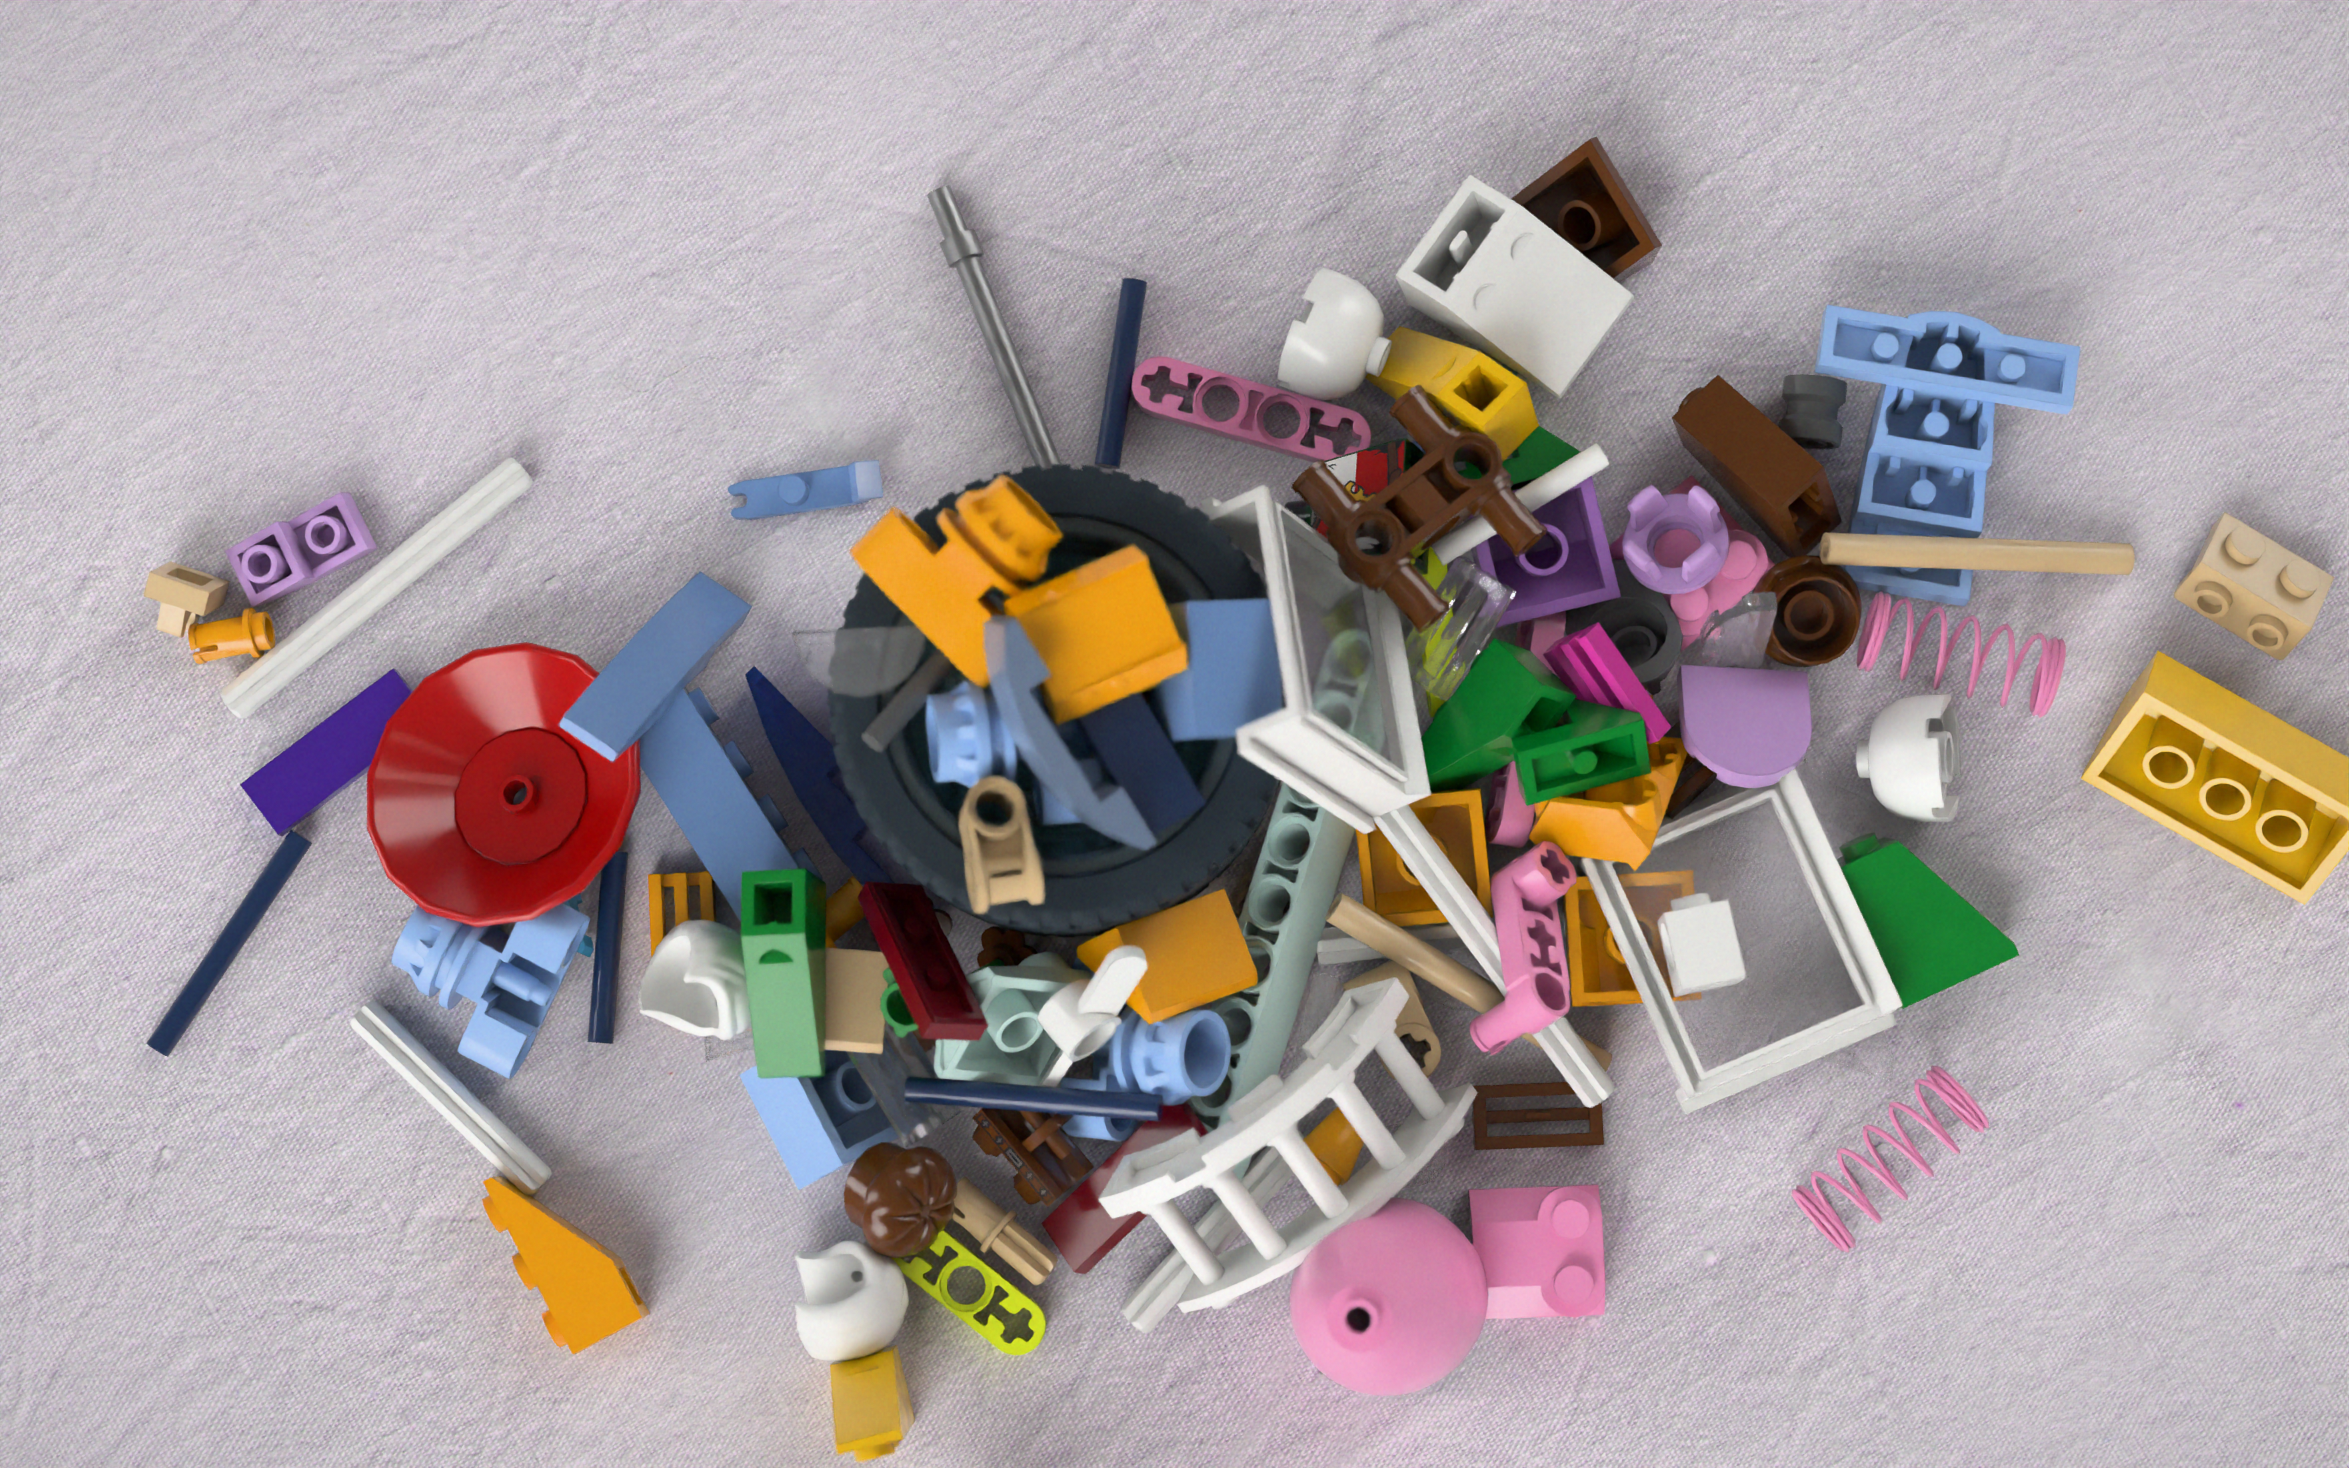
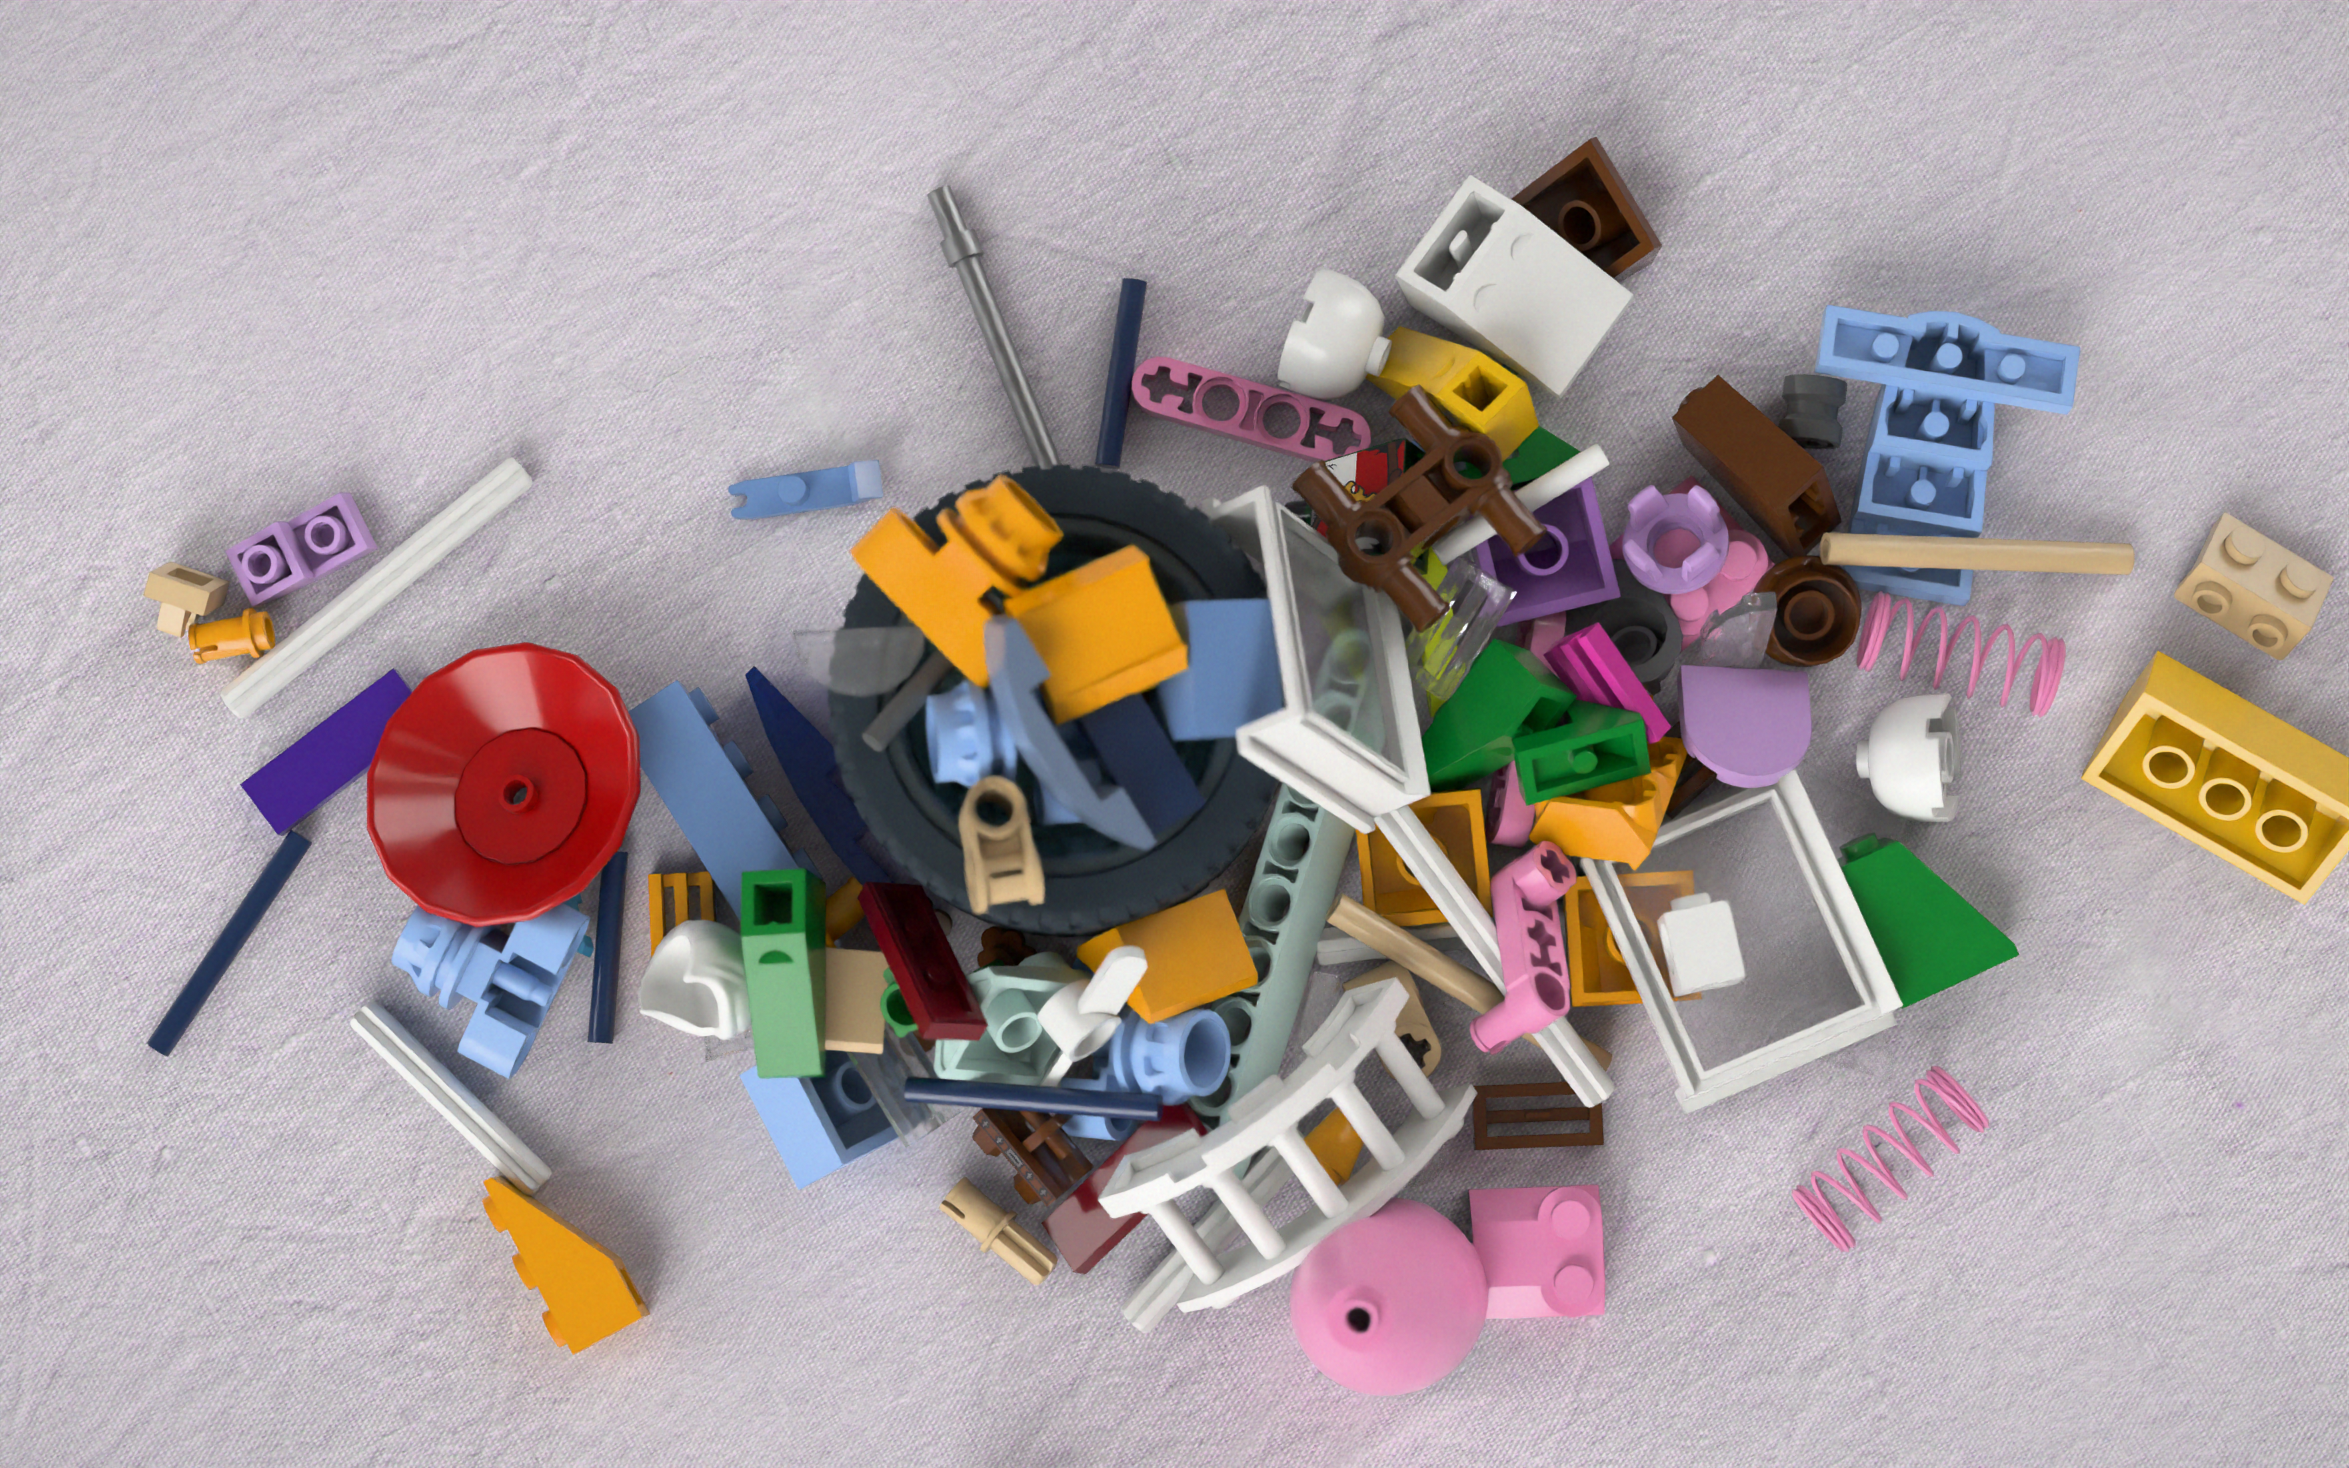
medium blue slope [559,571,752,762] -> none
white piece [794,1240,909,1362] -> none
yellow slope [830,1345,915,1462] -> none
reddish brown piece [844,1142,957,1258] -> none
neon yellow beam [891,1230,1047,1355] -> none

